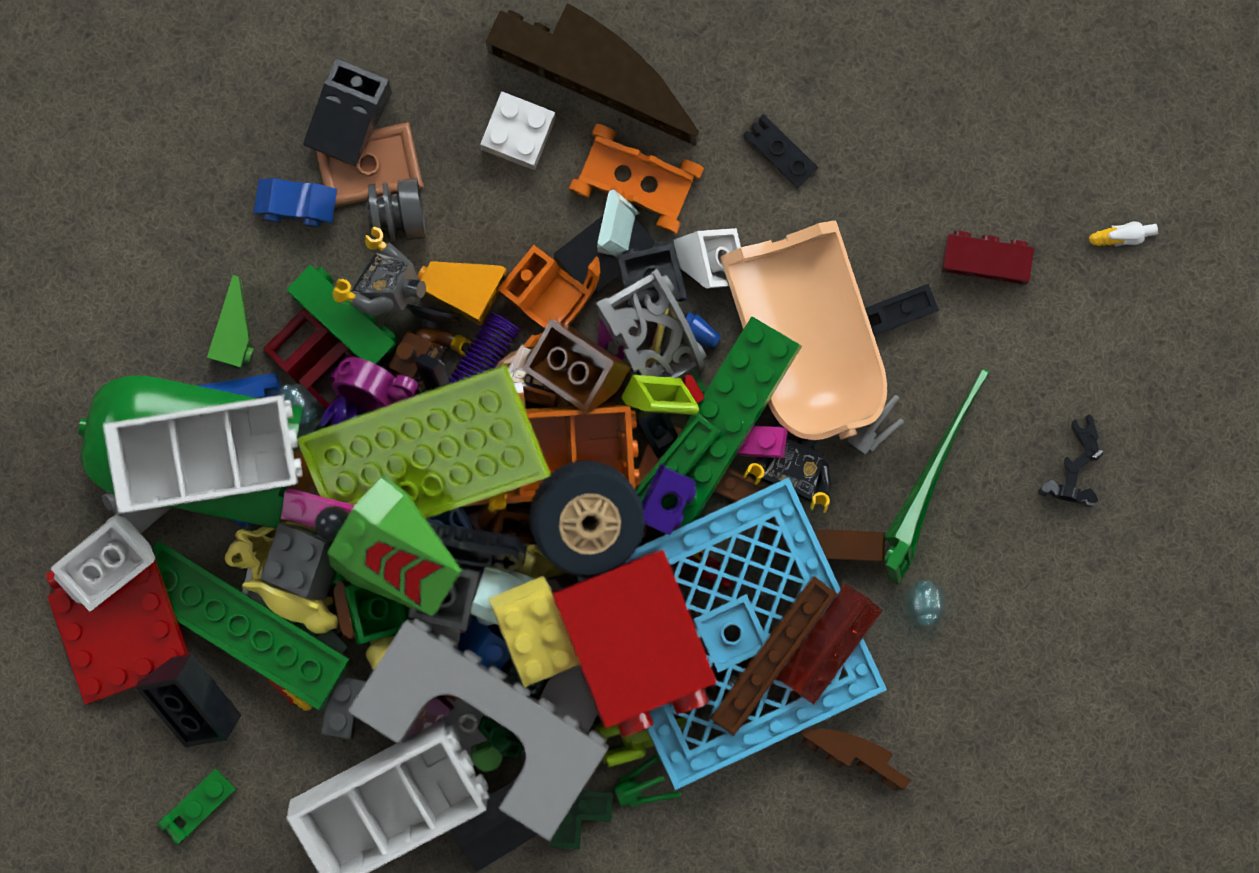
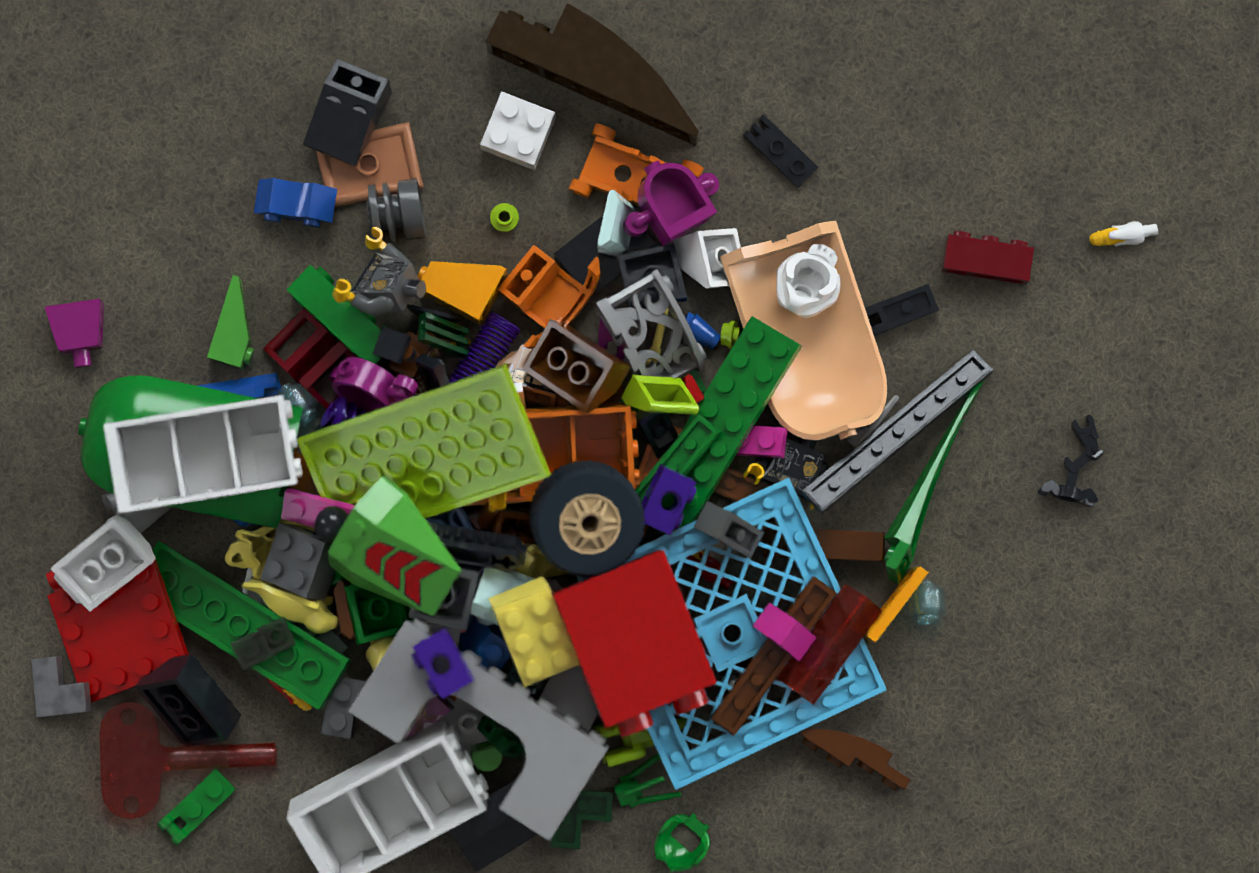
none -> flat silver tile [31,656,92,717]
none -> magenta torso [45,299,104,368]
none -> clear red piece [99,702,277,819]
none -> clear smoke slope [231,617,296,671]
none -> black tile [372,327,412,364]
none -> dark purple brick [411,628,475,699]
none -> dark green tile [418,312,469,358]
none -> lime plate [490,203,519,232]
none -> magenta piece [623,161,719,246]
none -> green helmet [654,813,710,872]
none -> dark grey slope [694,501,764,558]
none -> lime plate [721,321,742,349]
none -> dark pink slope [752,602,816,661]
none -> white helmet [776,244,841,318]
none -> tile [802,350,993,514]
none -> light orange tile [861,566,929,643]

